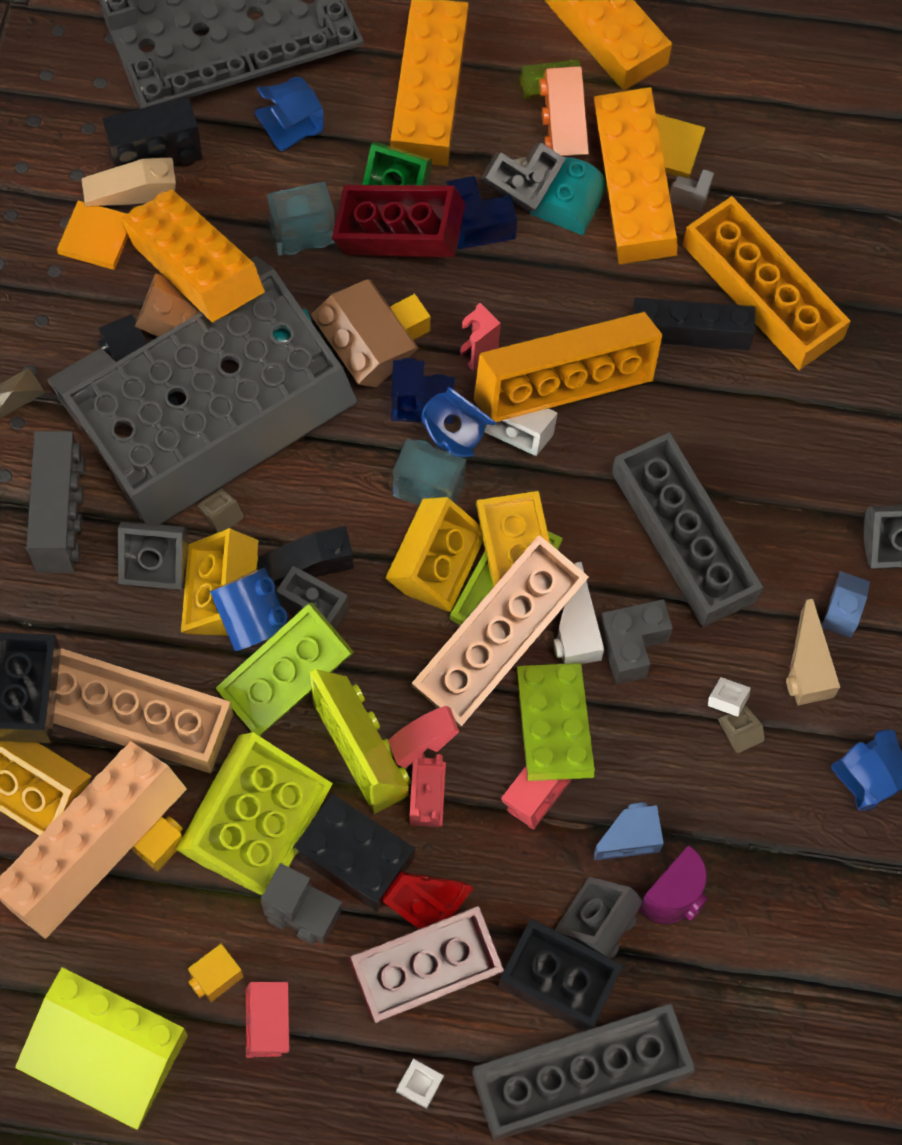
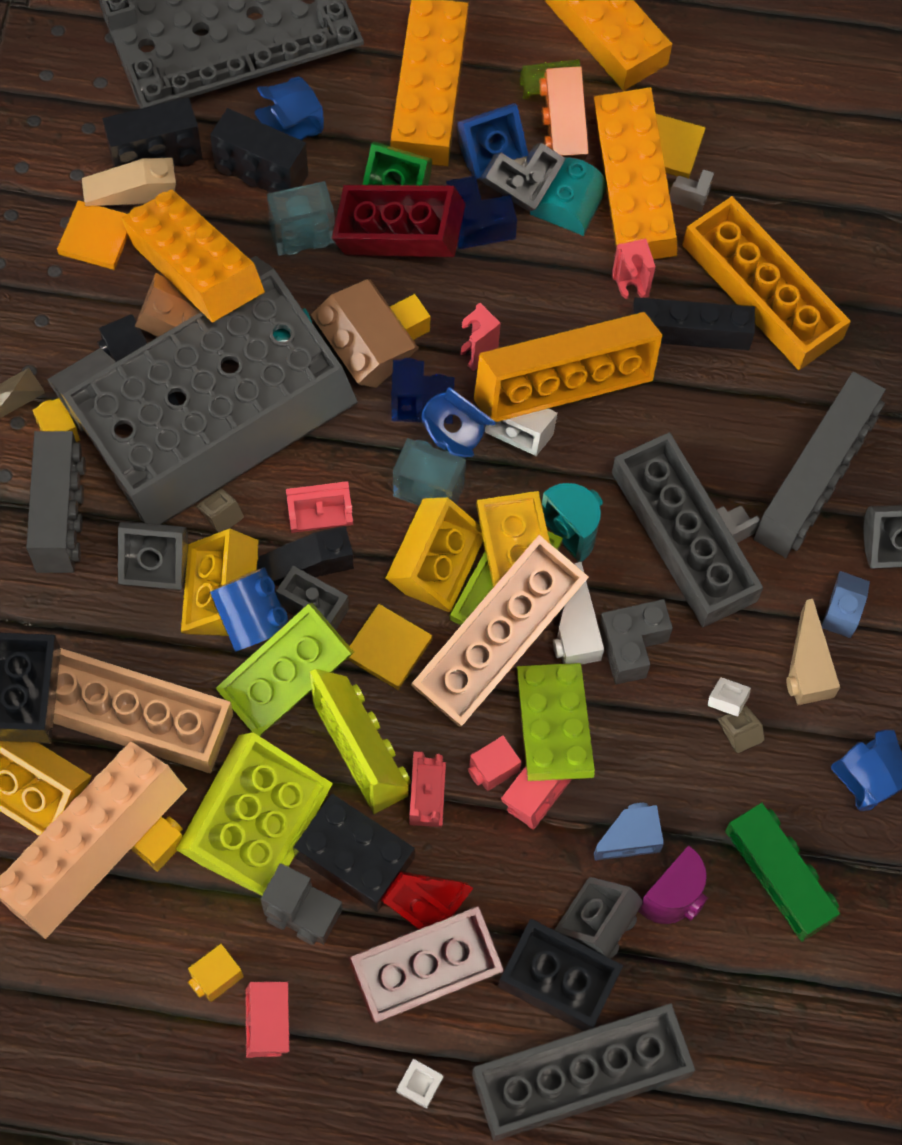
neon yellow slope [15,967,188,1130] -> none
coral slope [388,706,459,768] -> none
none -> yellow brick [32,398,80,442]
none -> black brick [210,108,308,202]
none -> coral hinge [286,481,353,533]
none -> yellow tile [347,604,433,690]
none -> blue brick [456,103,528,179]
none -> coral brick [468,735,521,792]
none -> teal brick [542,483,603,562]
none -> coral hinge [611,239,656,299]
none -> light grey panel [717,506,761,543]
none -> green brick [725,803,840,942]
none -> dark grey brick [754,371,886,558]

